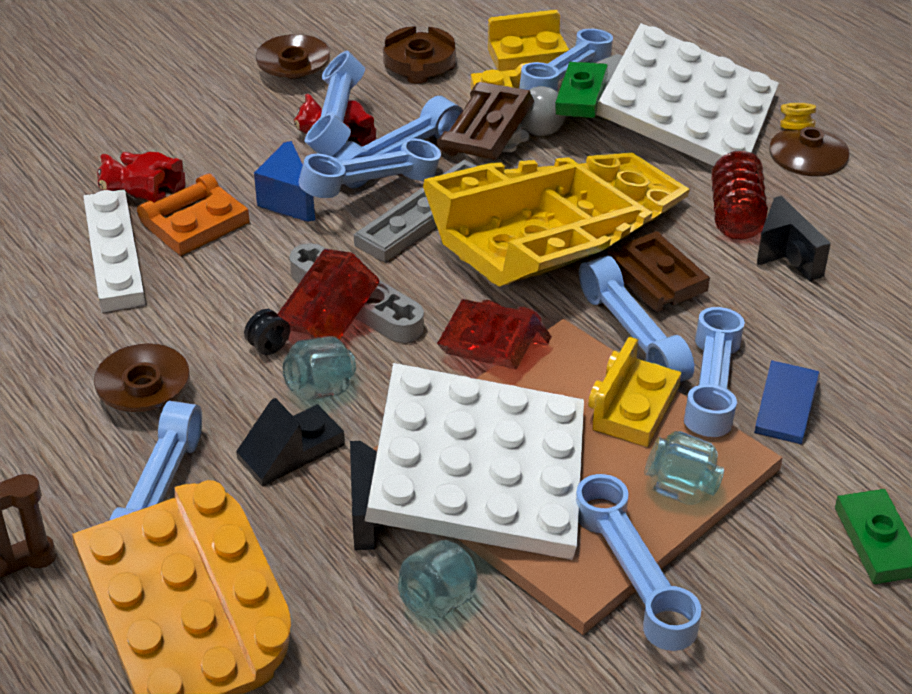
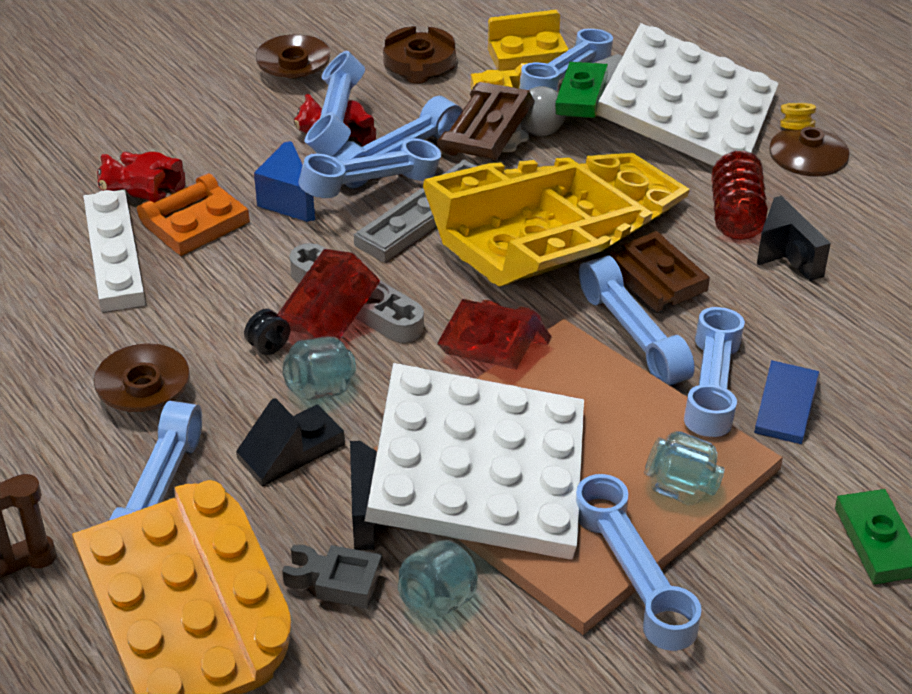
yellow bracket [588,337,681,447] -> none
none -> dark grey plate [282,545,382,609]

